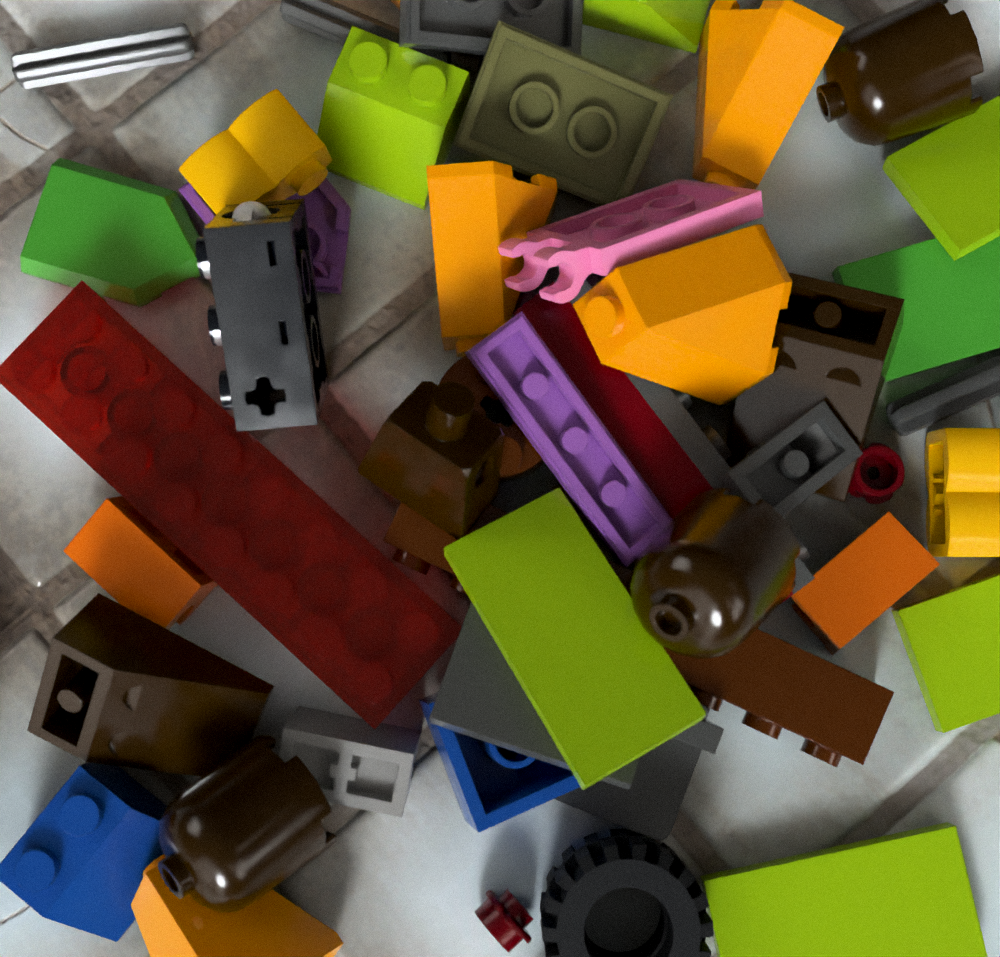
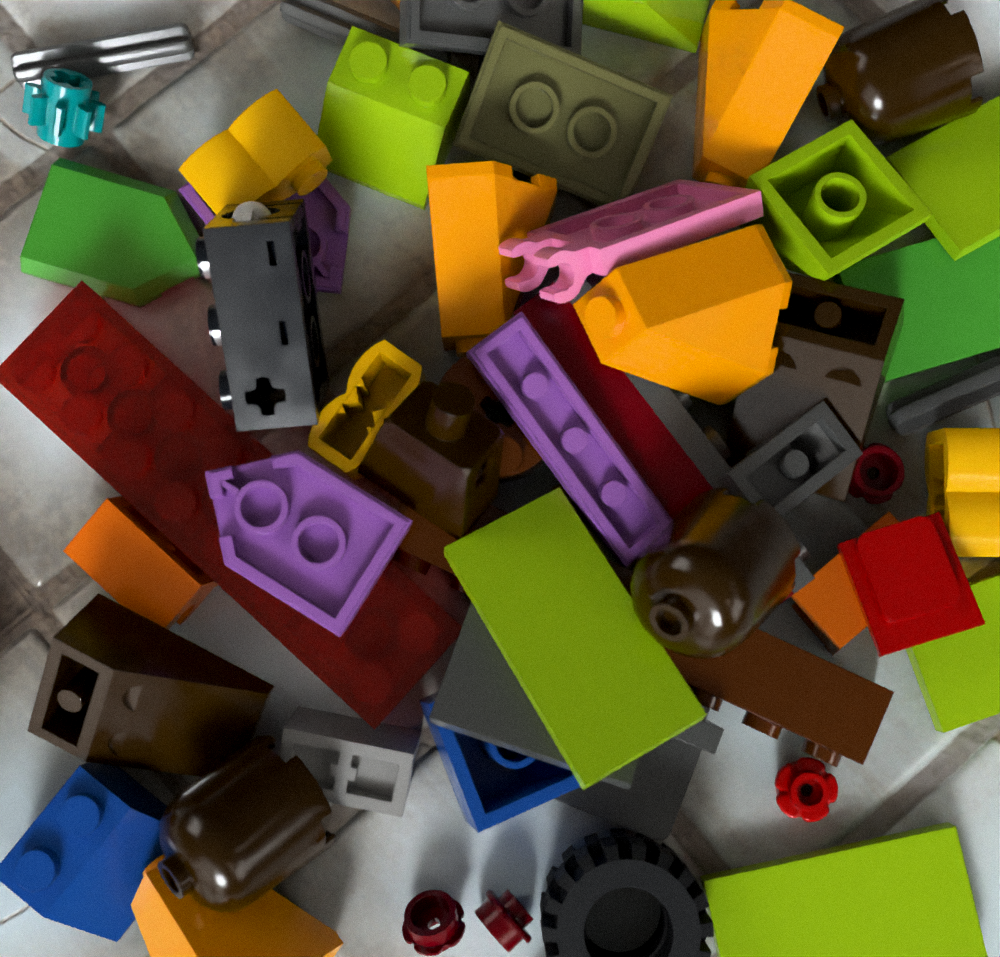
none -> teal gear [22,68,106,147]
none -> medium lavender tile [205,450,413,637]
none -> yellow brick [308,339,426,480]
none -> dark red plate [402,890,466,956]
none -> lime slope [739,119,933,281]
none -> red plate [774,757,838,822]
none -> red piece [837,512,986,657]

